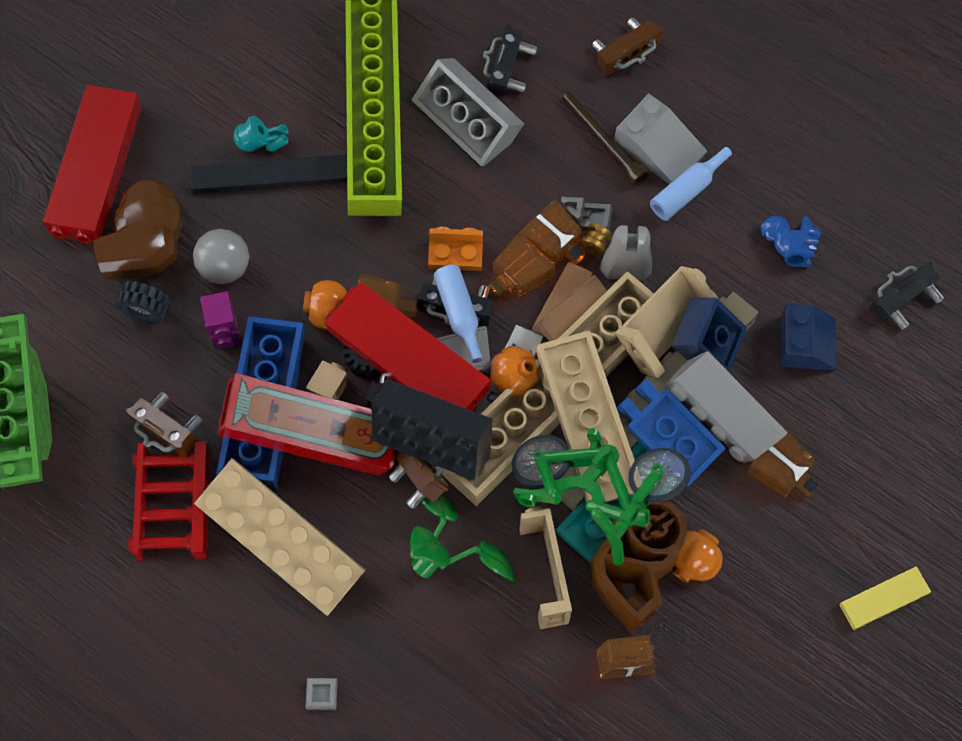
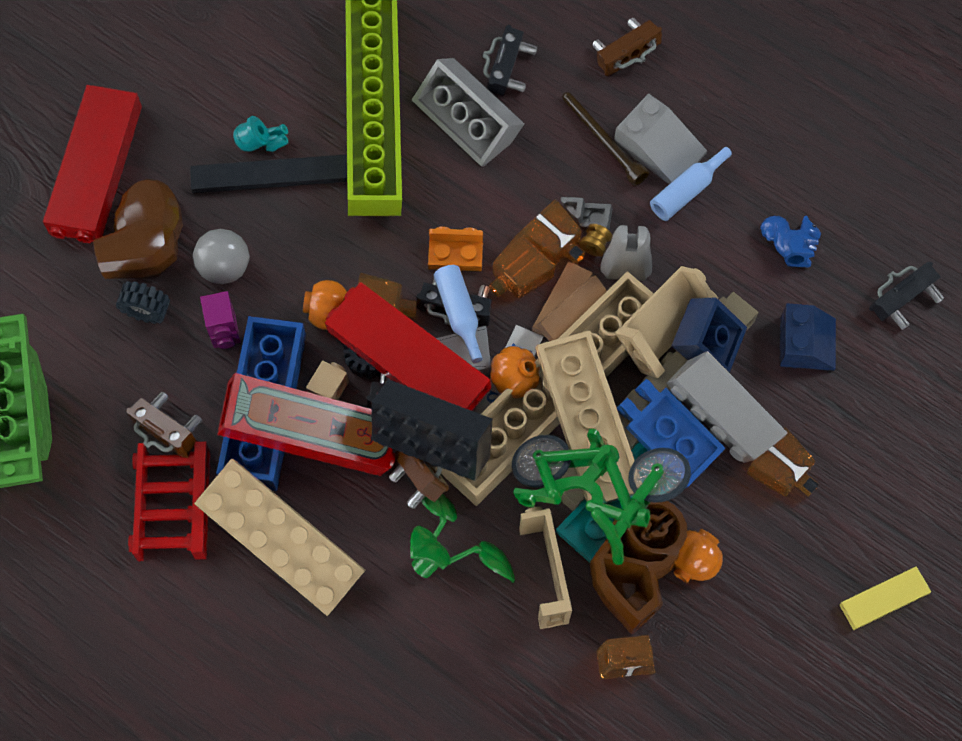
light grey tile [306,678,338,710] -> none

